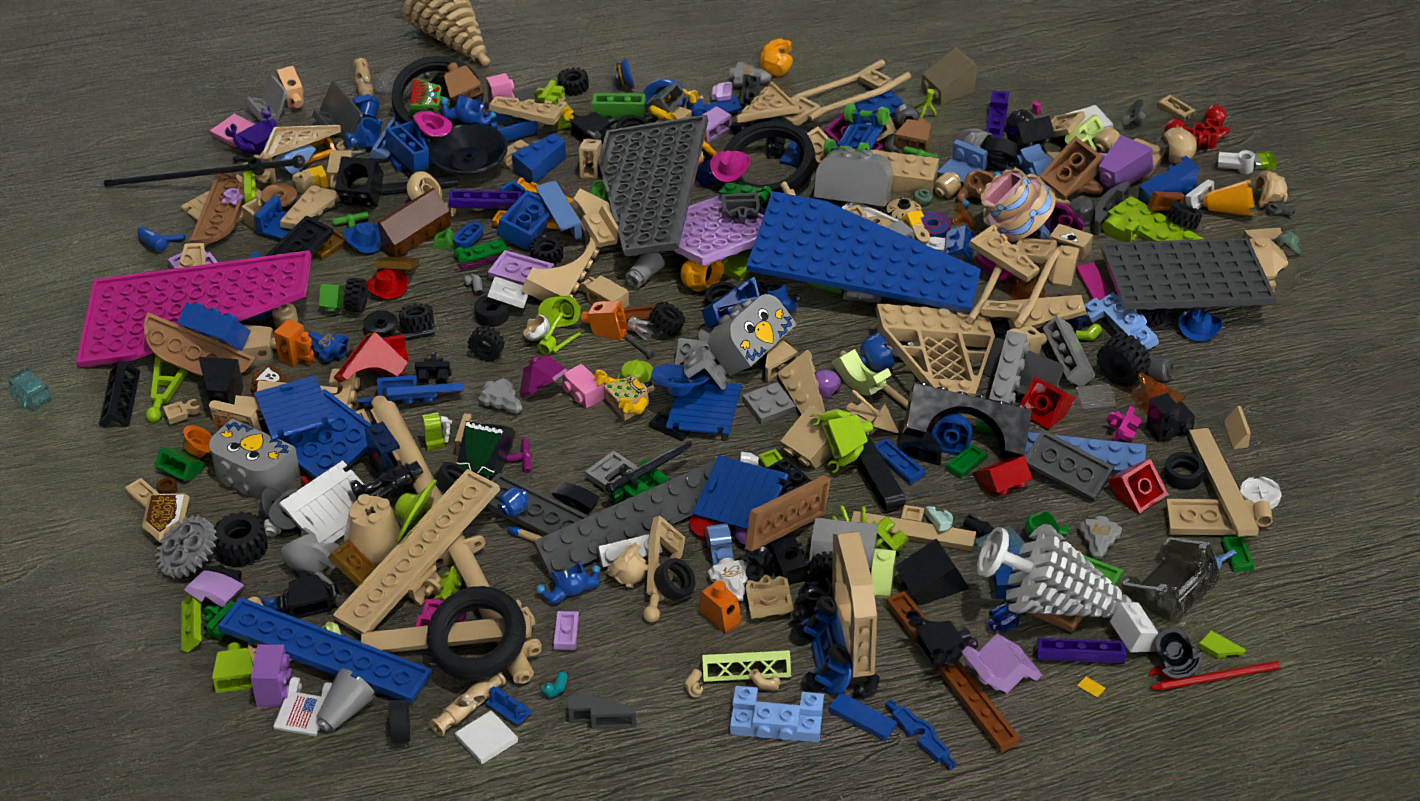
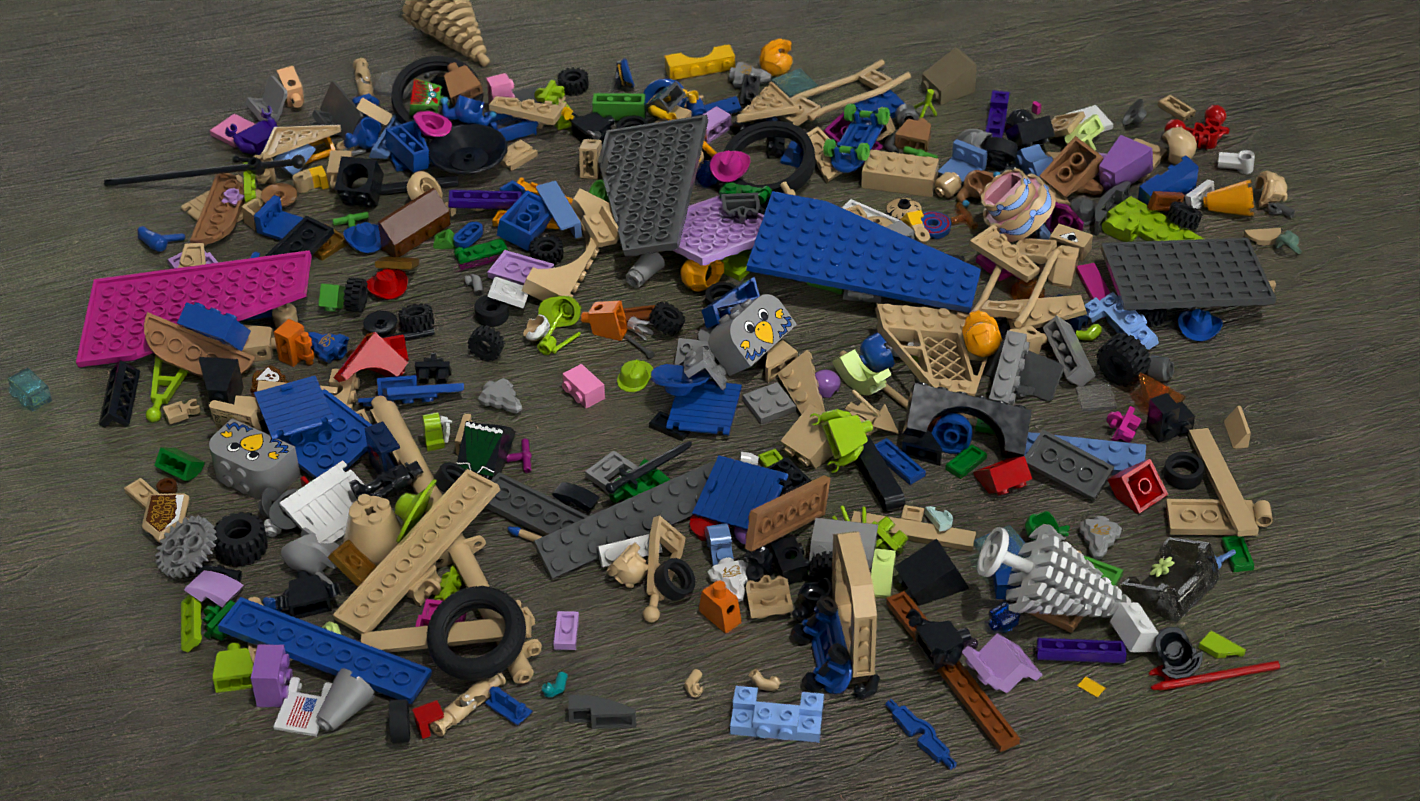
orange piece [183,425,212,458] -> none
tan wing [280,186,341,229] -> none
white tile [455,711,518,765] -> none
blue head [497,487,529,517] -> none
blue wedge [512,133,566,184] -> none
magenta slope [520,355,568,398] -> none
blue piece [536,562,600,605] -> none
tan brick [580,275,629,308] -> none
torso [593,370,654,421] -> none
yellowish green fence [702,650,791,682] -> none
lavender piece [711,82,733,101] -> none
blue piece [757,281,801,312] -> none
light grey brick [814,148,893,206] -> none
blue tile [829,693,897,741] -> none
sand green plate [914,189,932,205] -> none
white plate [926,237,945,253] -> none
blue bracket [944,225,975,261] -> none
black pin [963,514,995,538] -> none
red slope [1020,376,1075,429] -> none
tan head [1094,128,1120,154] -> none
white tile [1240,477,1281,509] -> none
tan slope [1249,238,1288,279] -> none
clear neon green piece [1254,151,1277,171] -> none
none -> tan slope [356,98,393,126]
none -> red panel [412,700,444,739]
none -> yellow arch [665,44,735,80]
none -> clear light blue tile [771,68,818,98]
none -> light orange helmet [962,310,1002,357]
none -> yellowish green plant [1150,557,1174,577]

